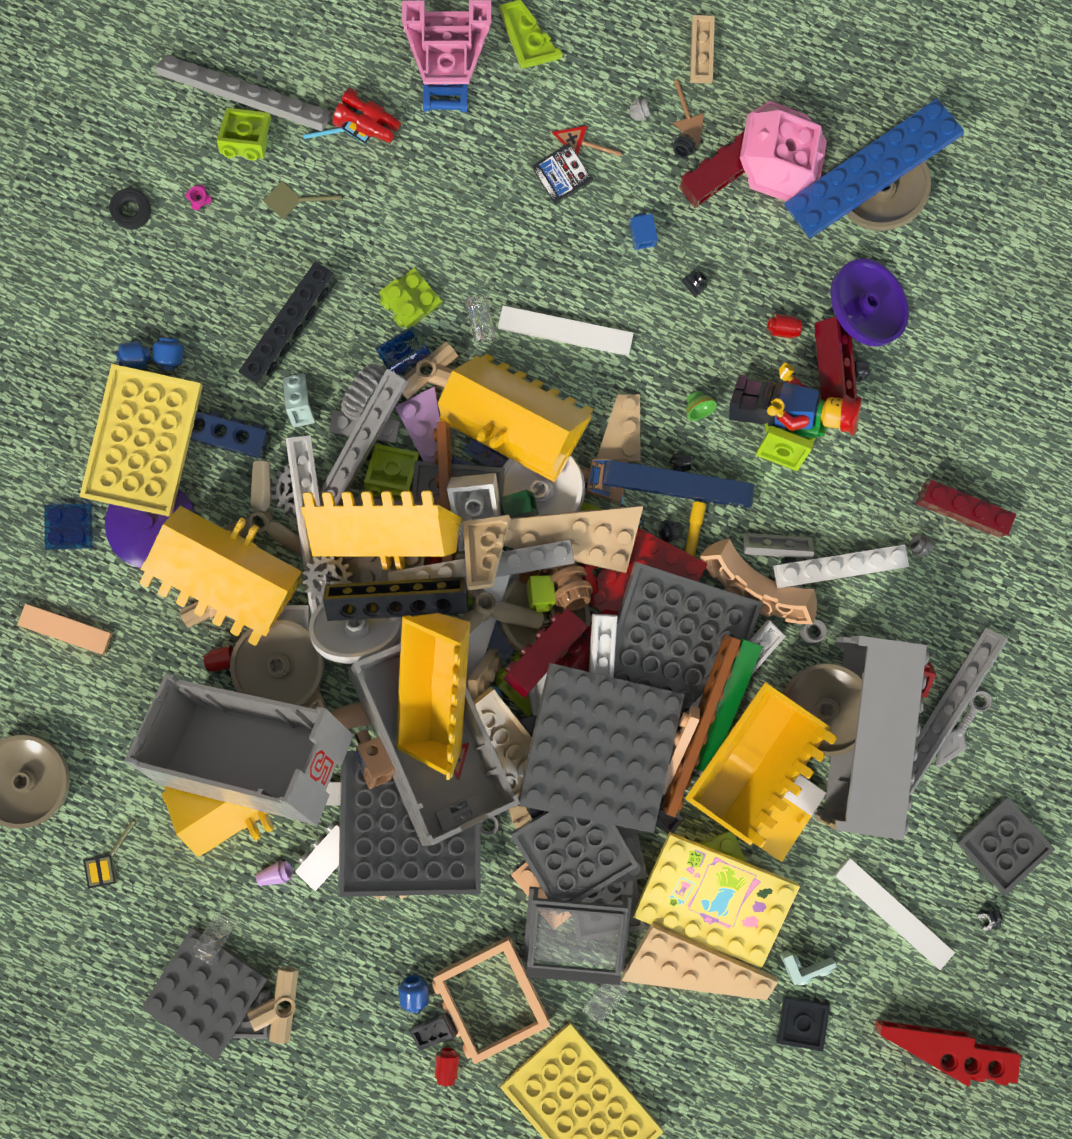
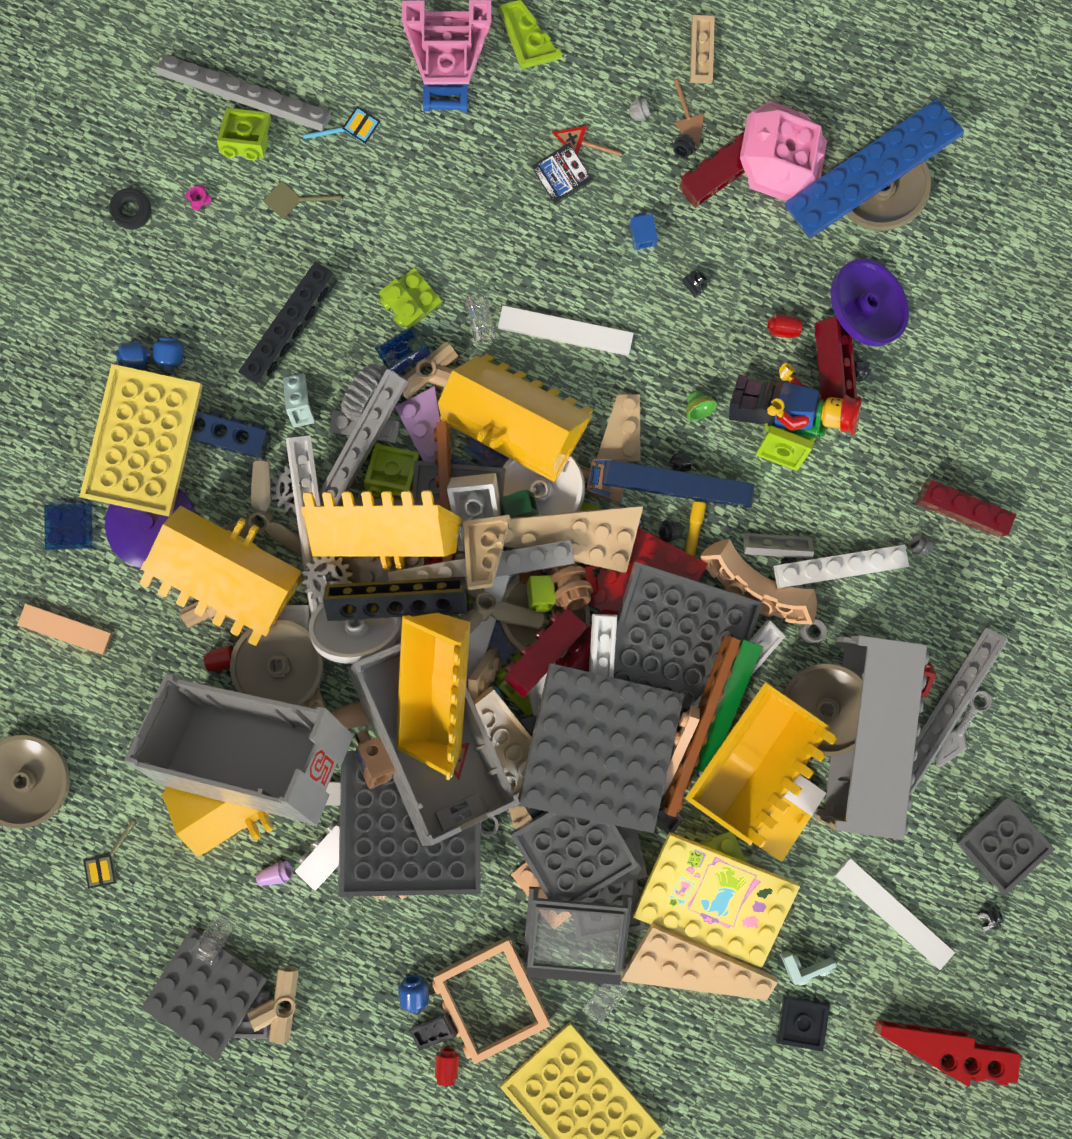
red piece [333,87,401,143] -> none

